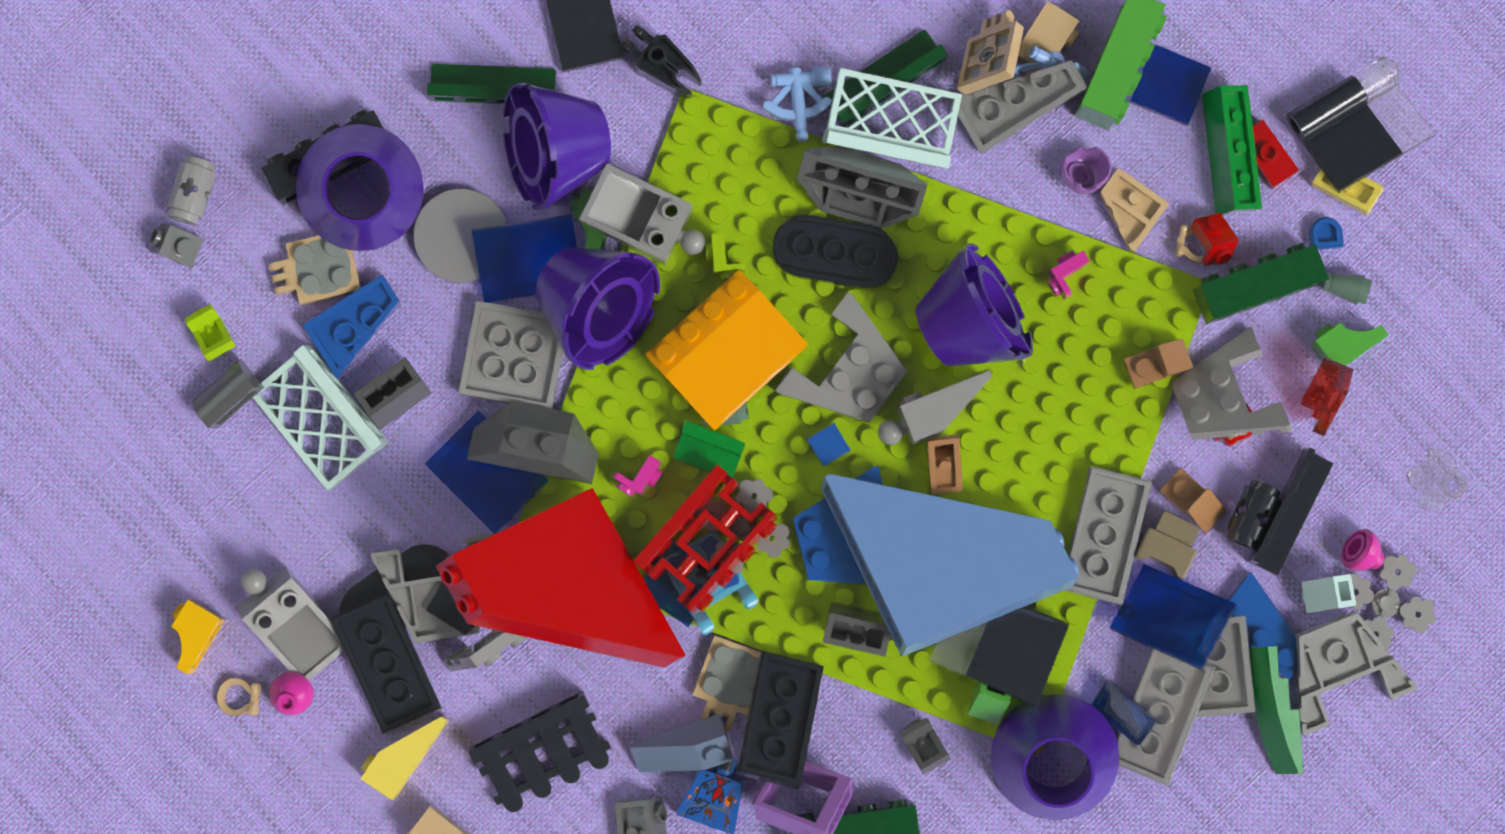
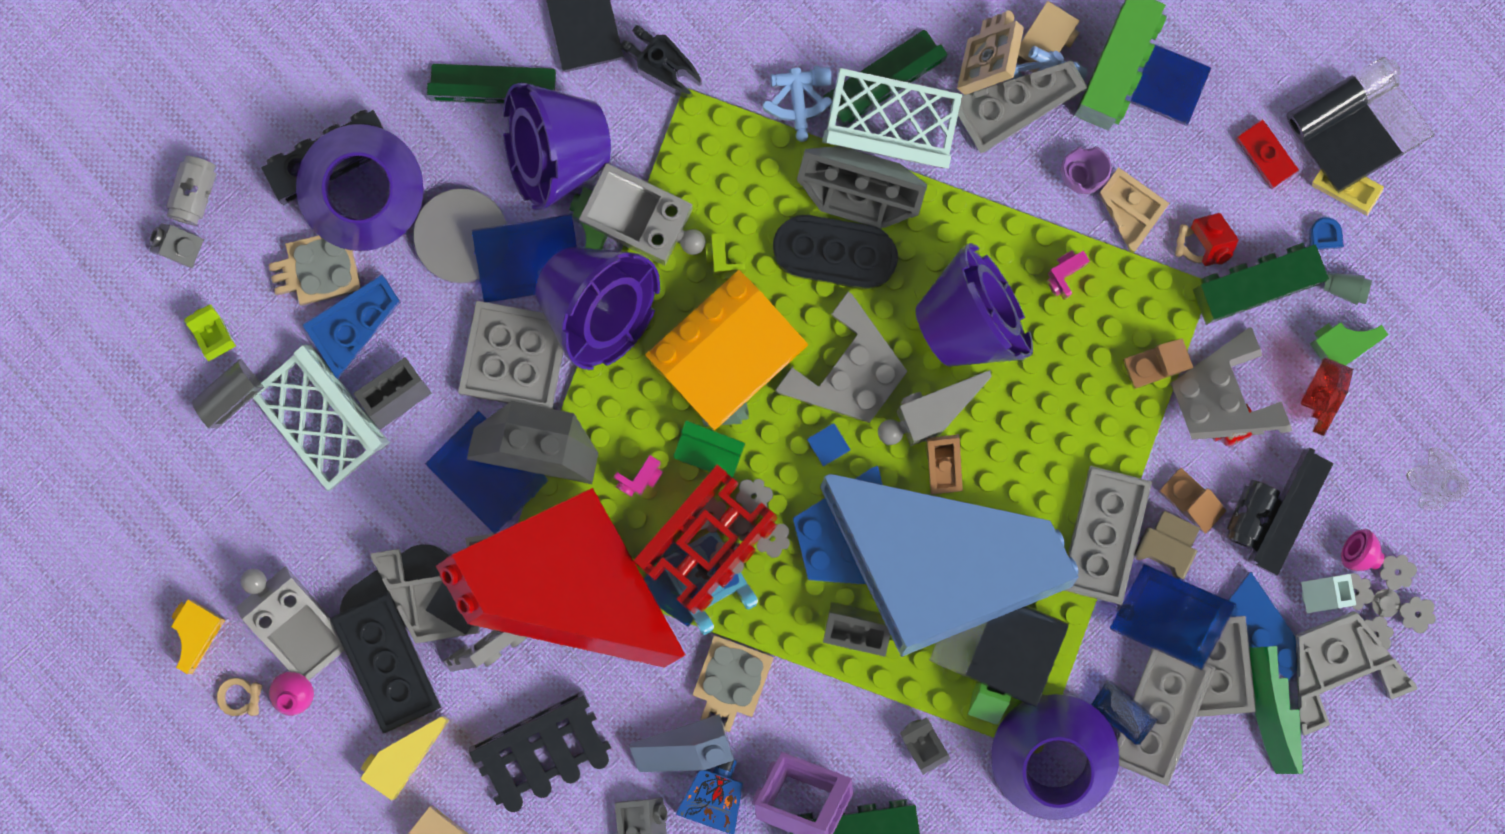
black tile [736,651,824,789] -> none
green panel [1202,85,1262,215] -> none

